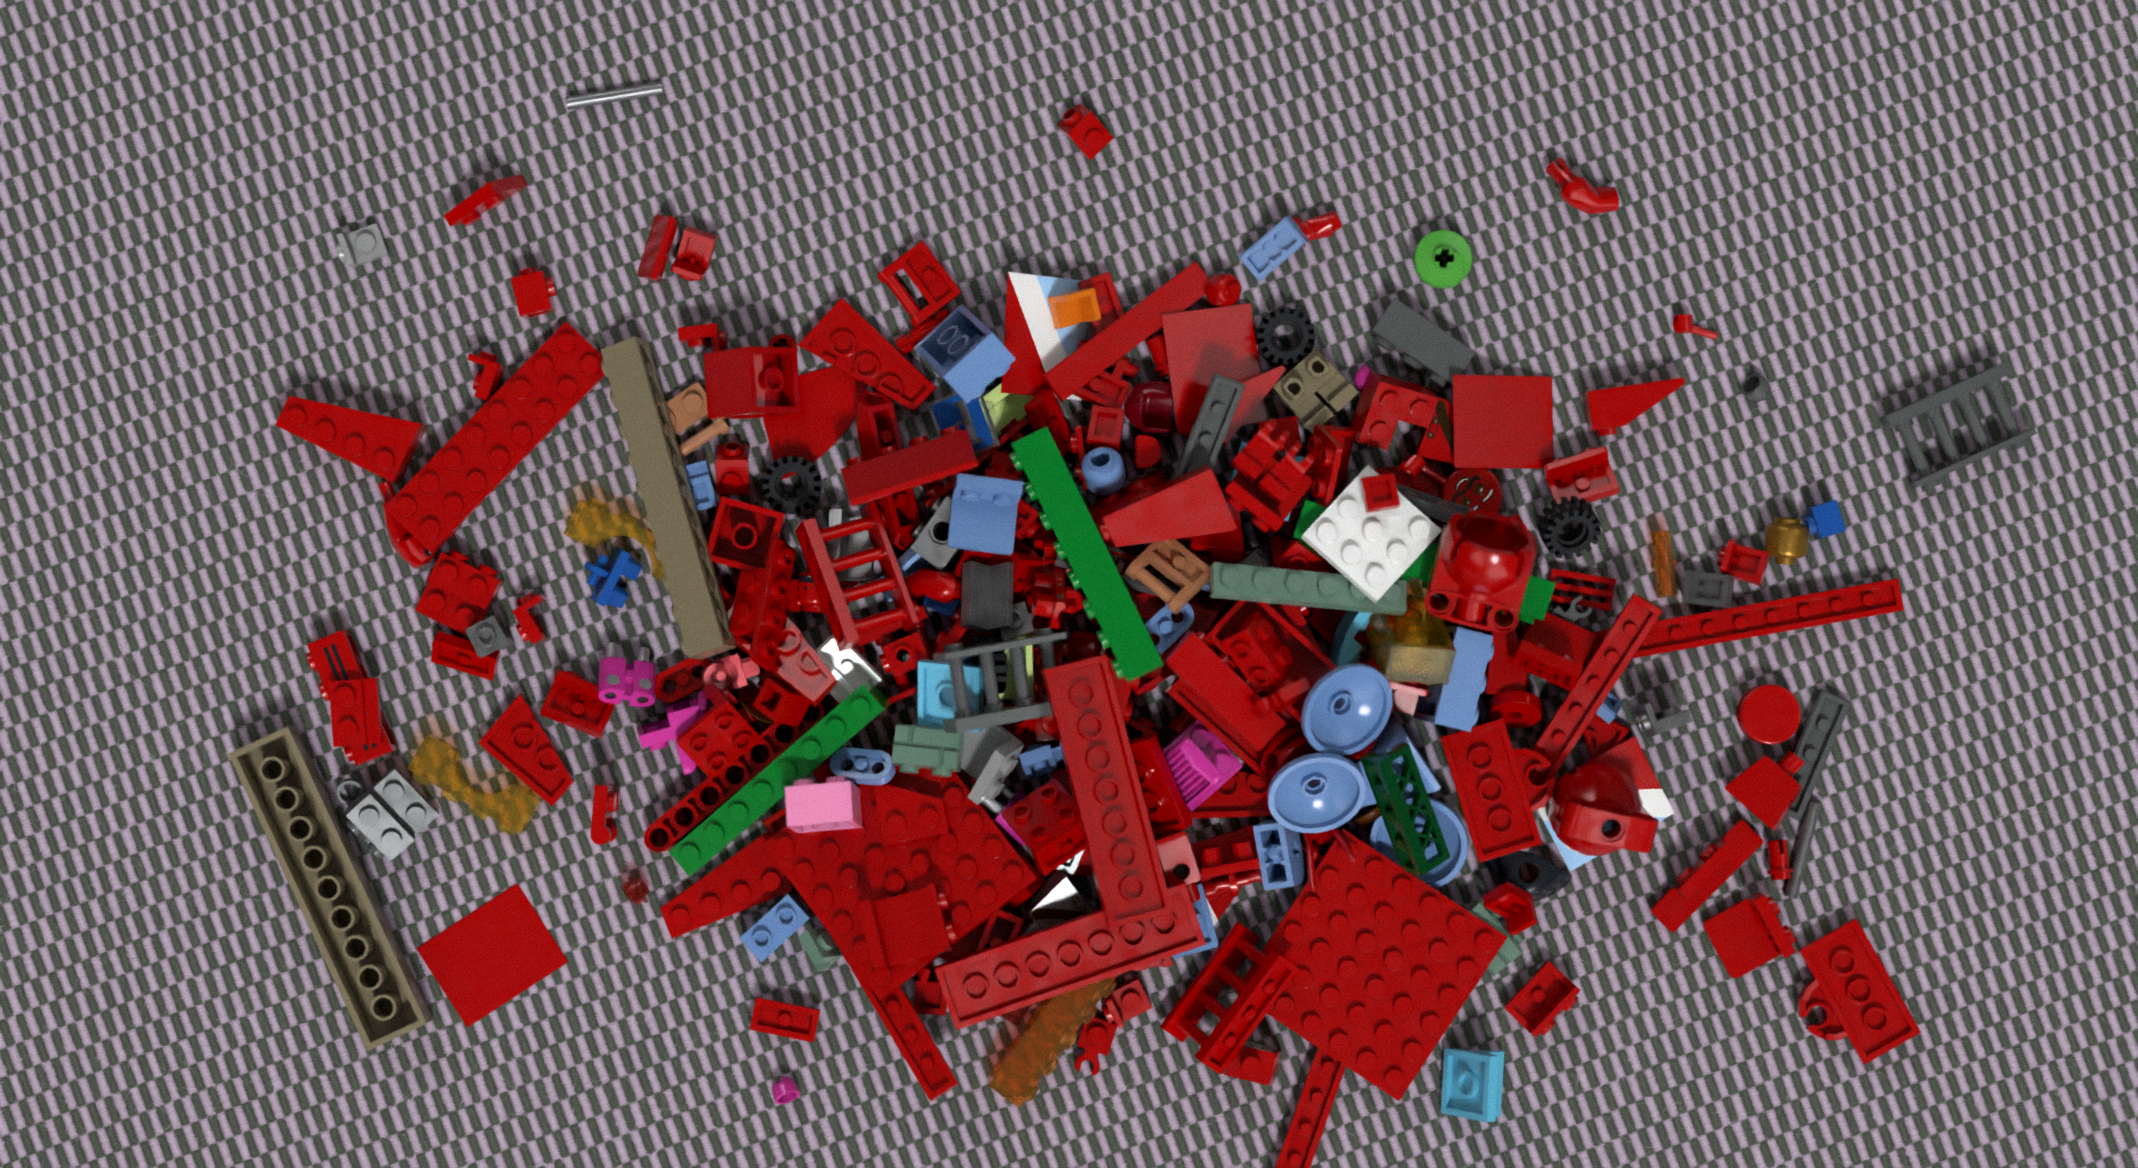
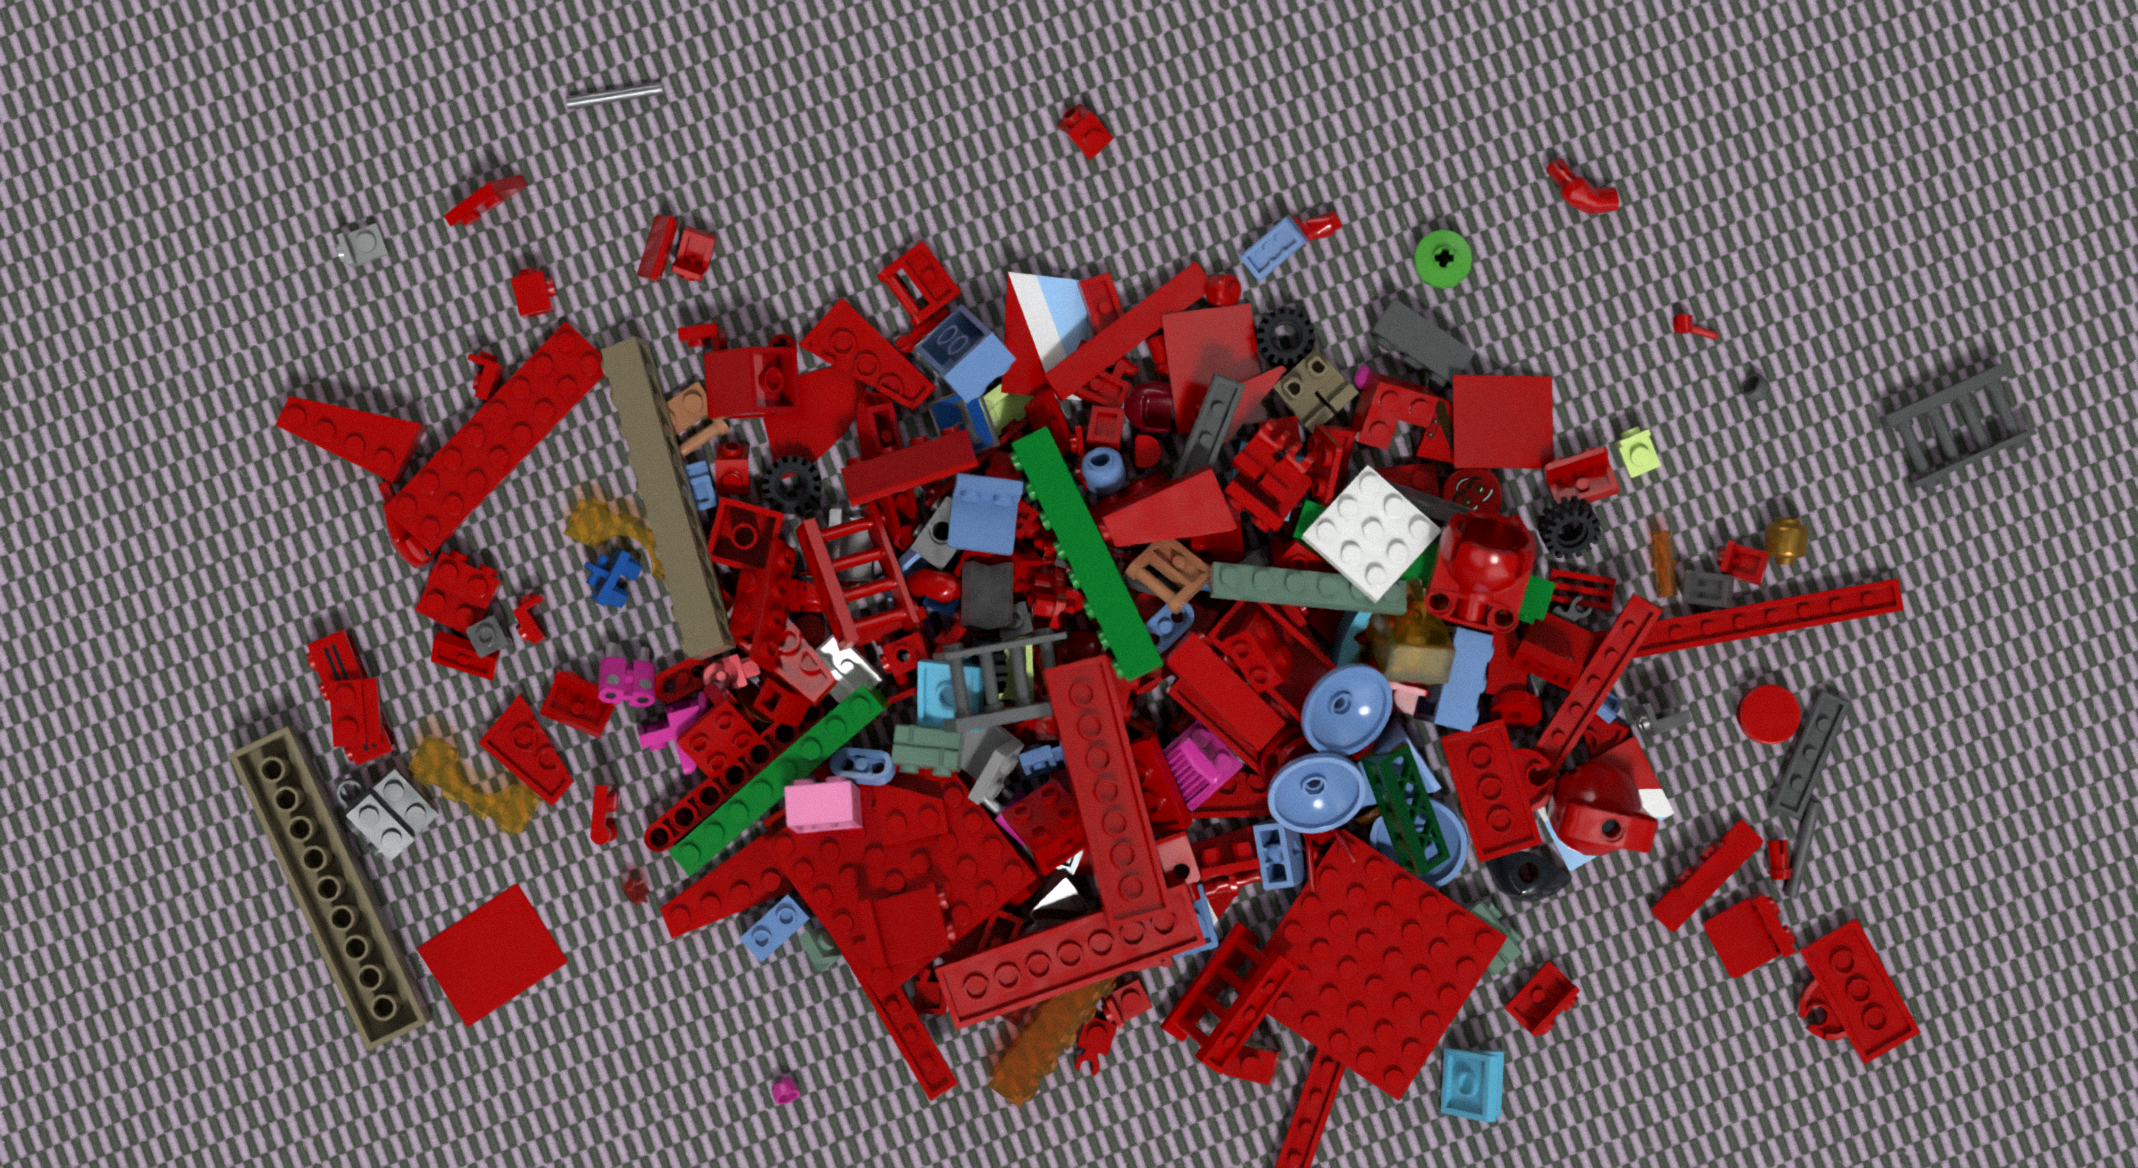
red plate [750,996,821,1043] -> none
orange panel [1047,288,1101,329] -> none
red plate [1251,677,1312,719] -> none
red plate [1360,473,1400,513] -> none
red hand [1401,455,1447,486] -> none
red bracket [1482,882,1537,936] -> none
red slope [1583,377,1685,437] -> none
red torso [1725,750,1805,832] -> none
blue plate [1803,500,1846,540] -> none
none -> red plate [794,615,825,647]
none -> yellowish green bracket [1615,426,1661,479]

